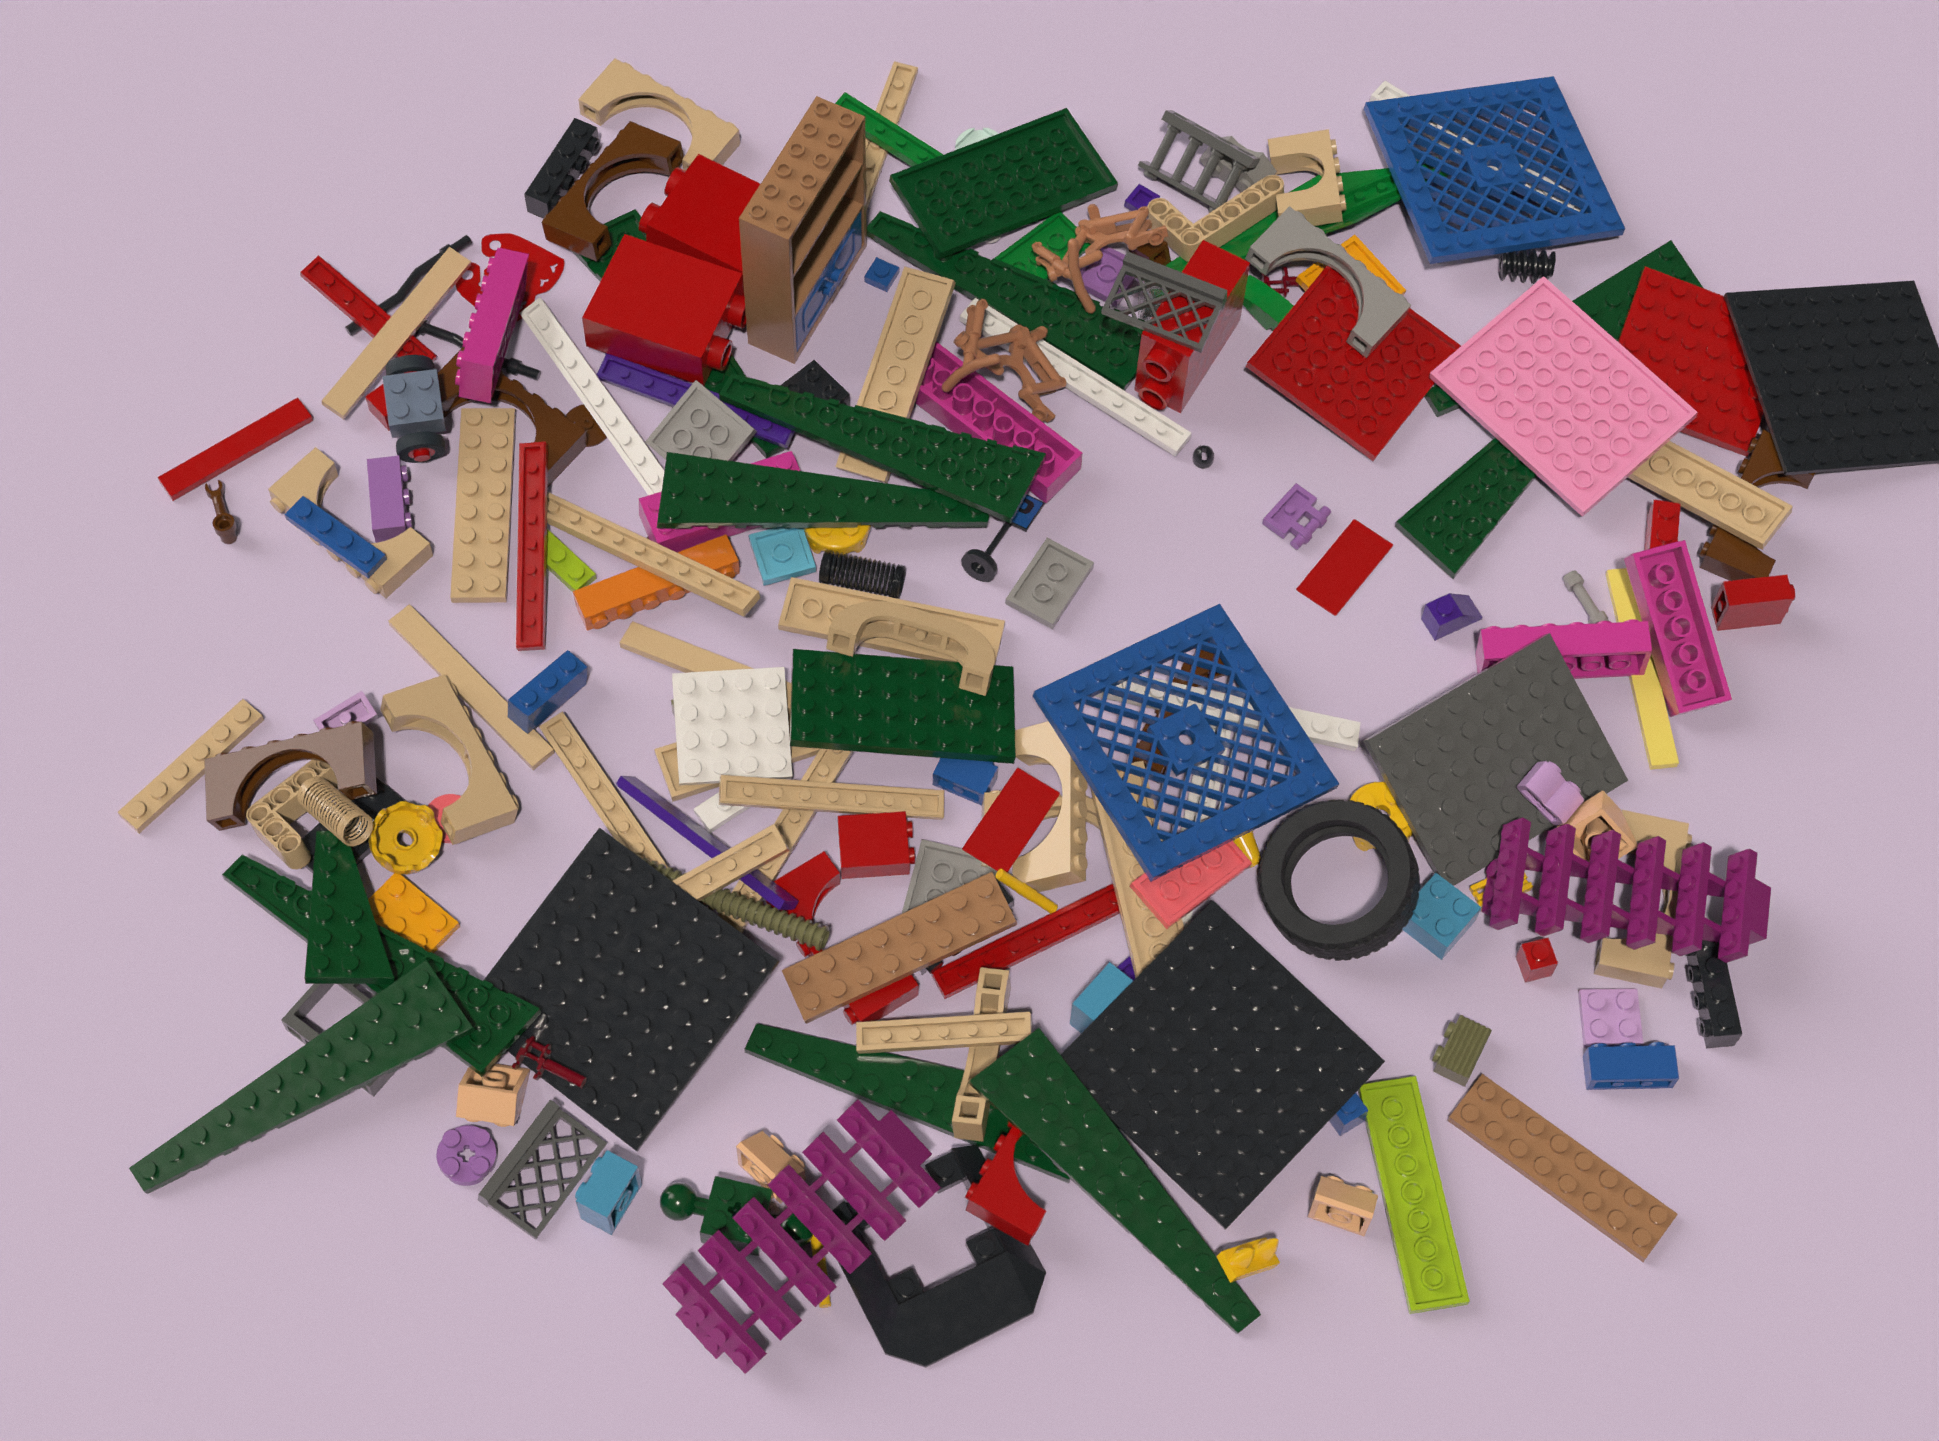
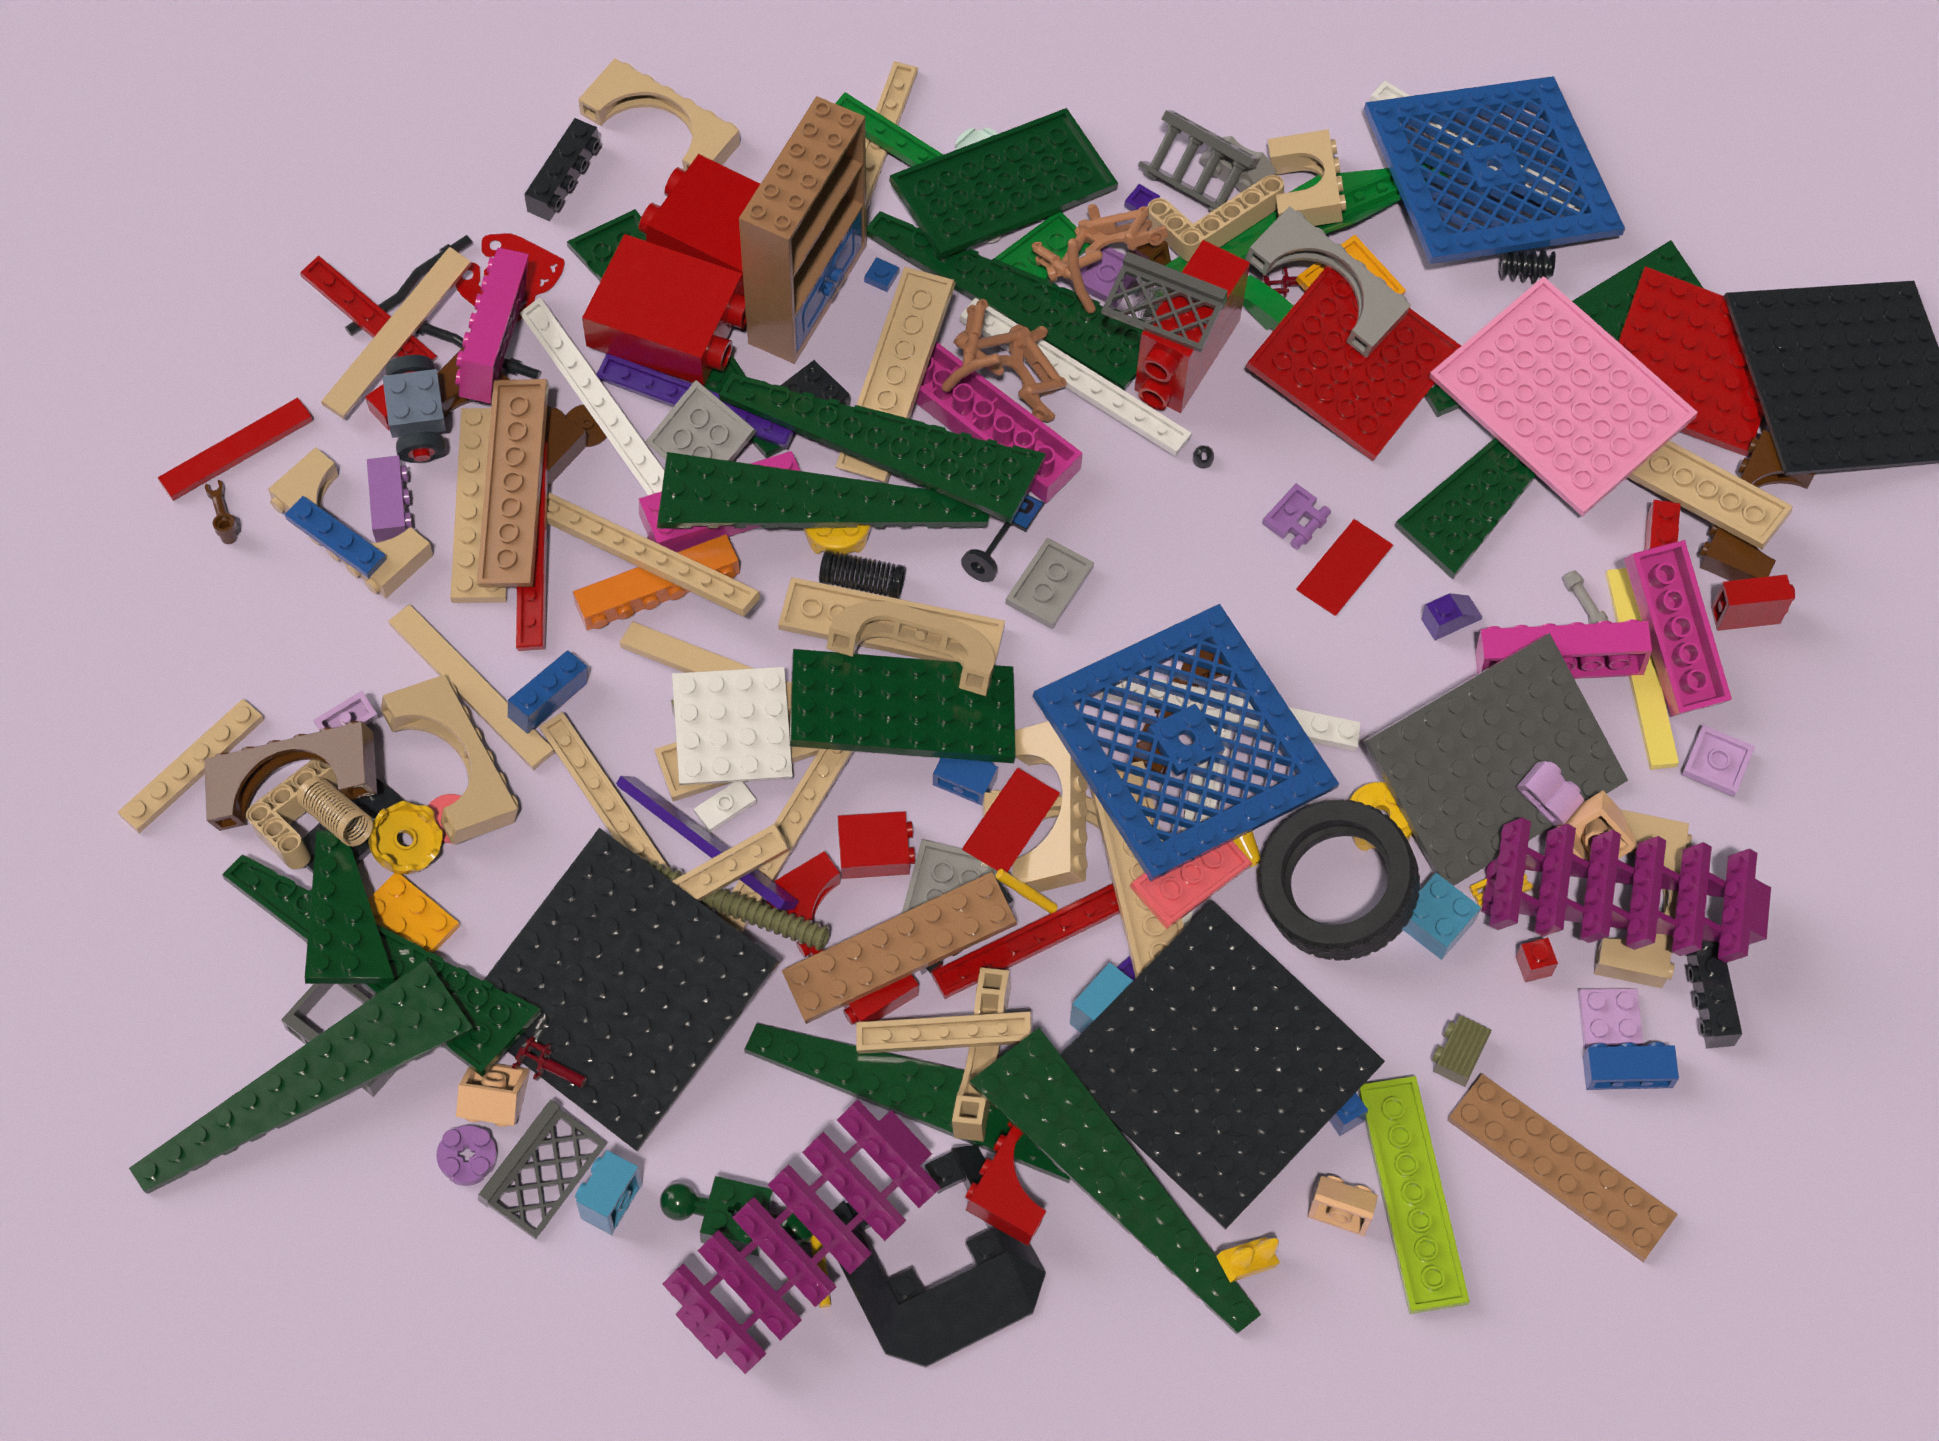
reddish brown arch [541,121,684,261] -> none
lime plate [546,529,597,592] -> none
tan tile [719,775,944,820] -> none
light nougat slope [736,1131,806,1204] -> none
medium azure plate [749,527,816,586] -> none
none -> medium nougat plate [477,379,549,587]
none -> lavender plate [1682,725,1755,797]

